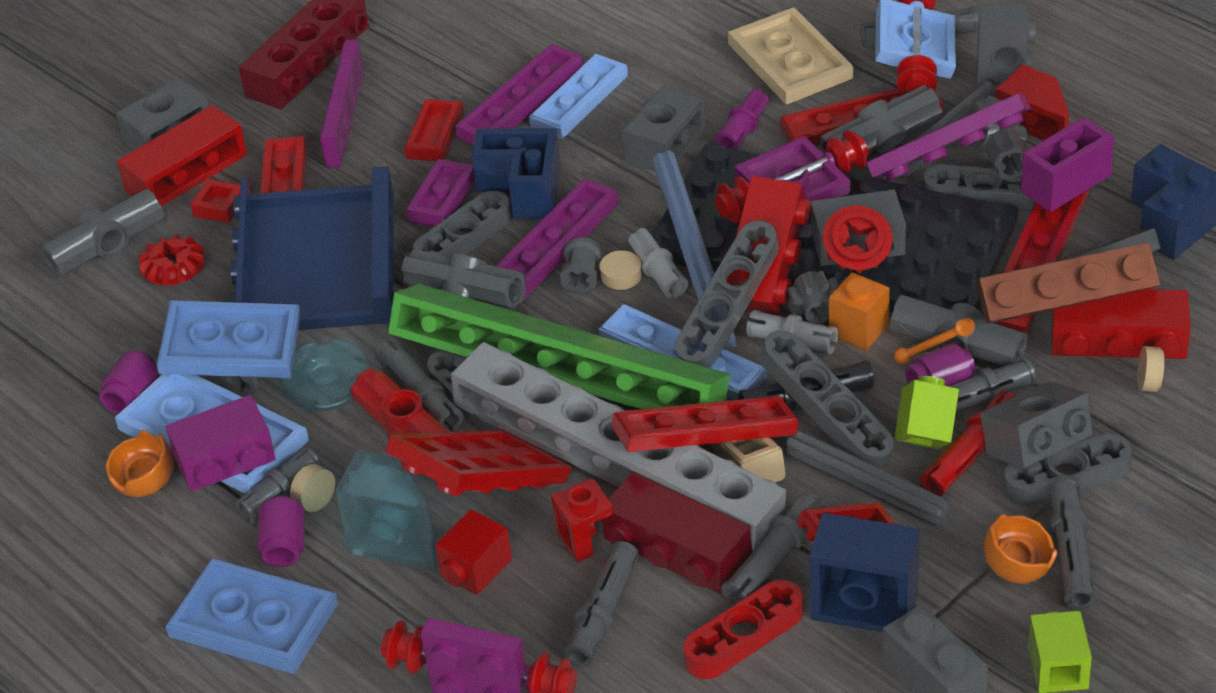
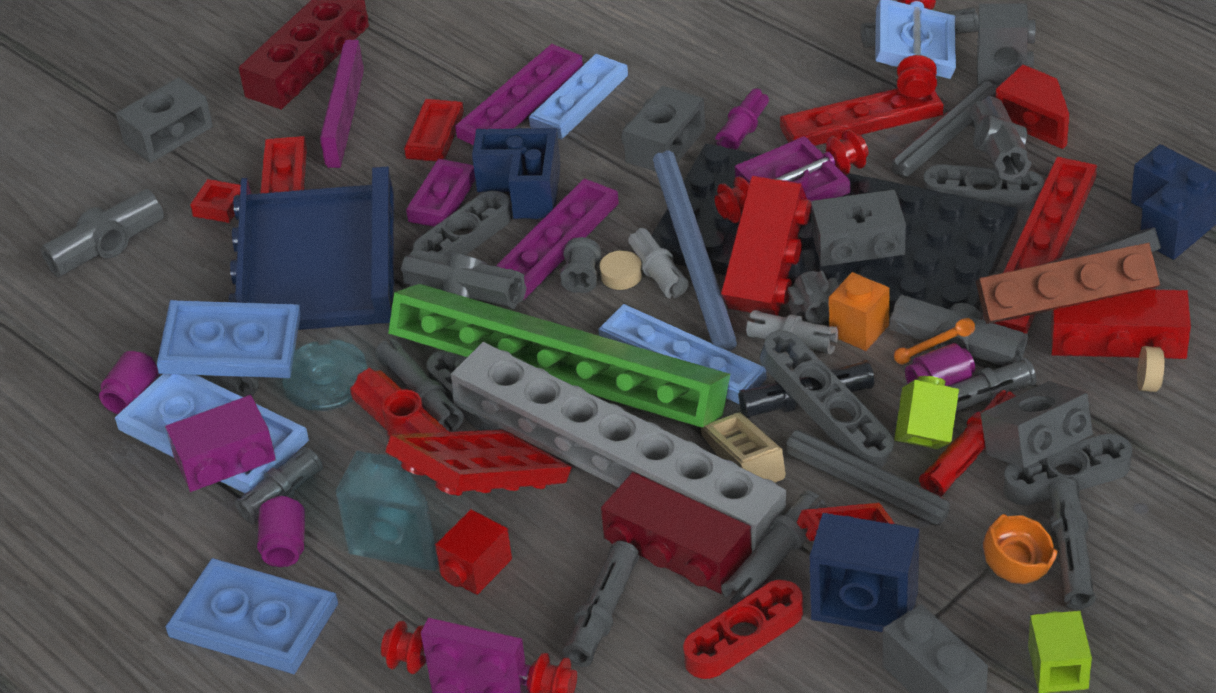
orange hair [105,430,175,498] -> none
red brick [117,105,247,207] -> none
red gear [138,234,205,286] -> none
tan tile [290,464,335,512] -> none
red bracket [551,479,613,563] -> none
red tile [611,396,799,452] -> none
dark grey beam [675,220,779,368] -> none
tan plate [728,7,853,105] -> none
dark grey piece [820,85,942,154] -> none
red gear [822,205,893,274] -> none
magenta plate [867,93,1032,182] -> none
magenta brick [1021,117,1115,212] -> none

